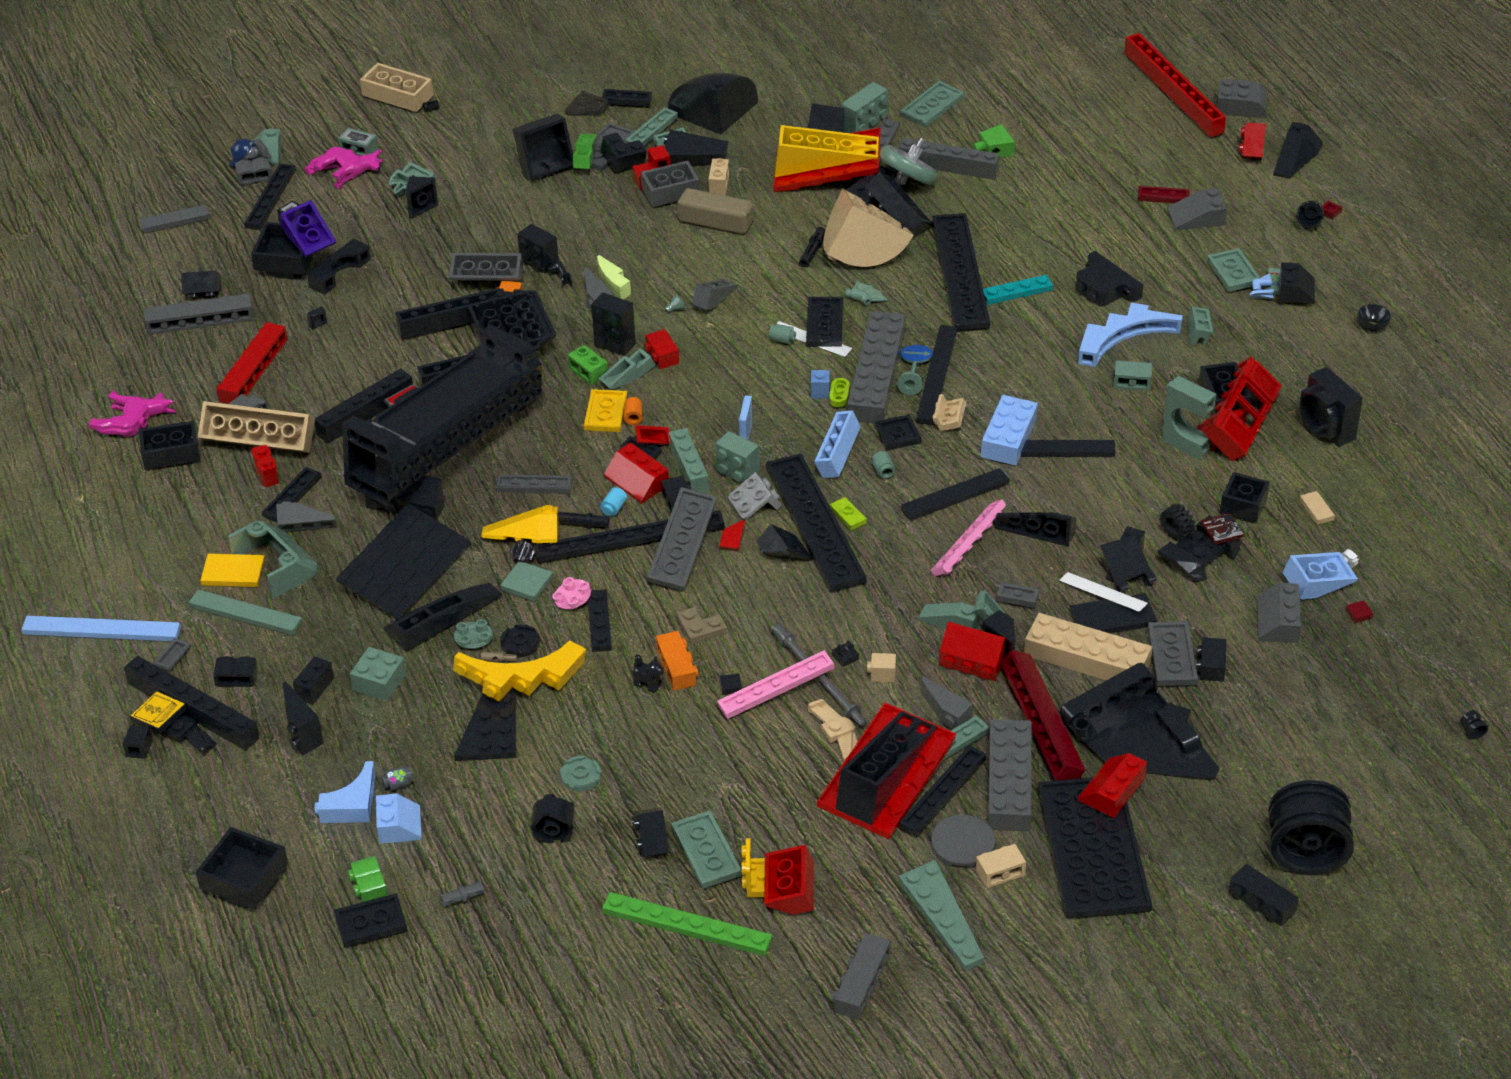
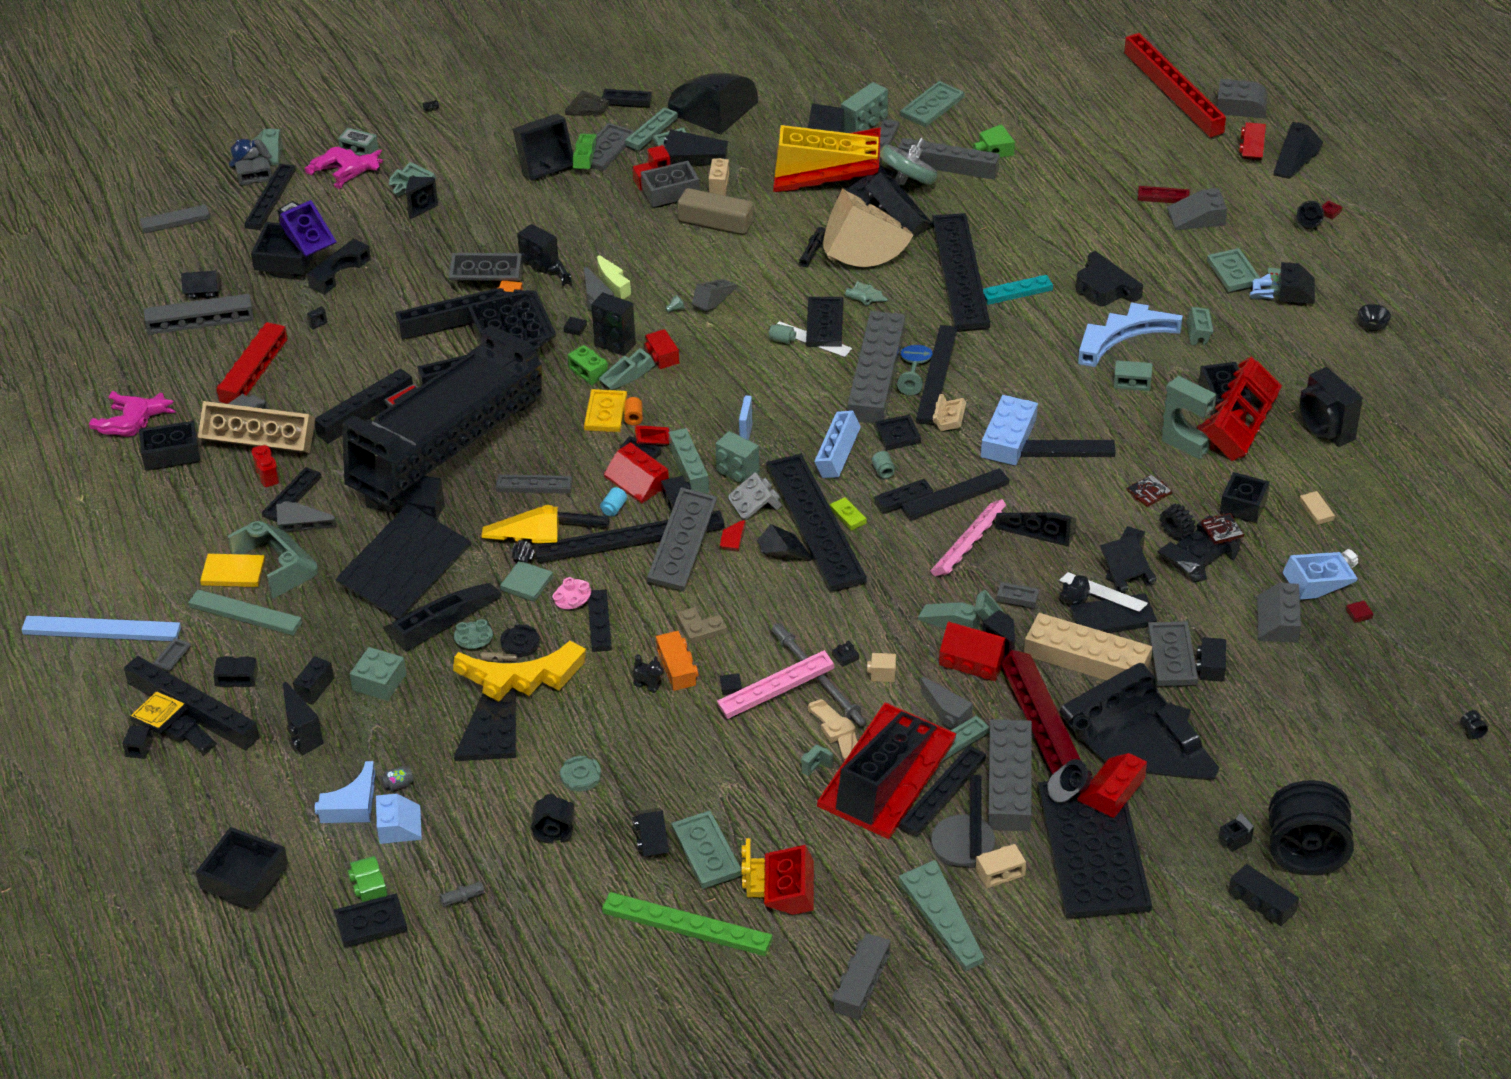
tan brick [360,63,434,112] -> none
black brick [600,133,647,172] -> none
medium blue slope [811,370,830,399] -> none
lime plate [829,378,850,408] -> none
none -> black tile [563,316,587,336]
none -> sand green bracket [801,744,833,777]
none -> black plate [874,479,933,513]
none -> black axle [970,774,982,859]
none -> black piece [1047,759,1093,802]
none -> black hair [1059,575,1090,605]
none -> piece [1126,474,1172,507]
none -> black window [1219,812,1254,852]

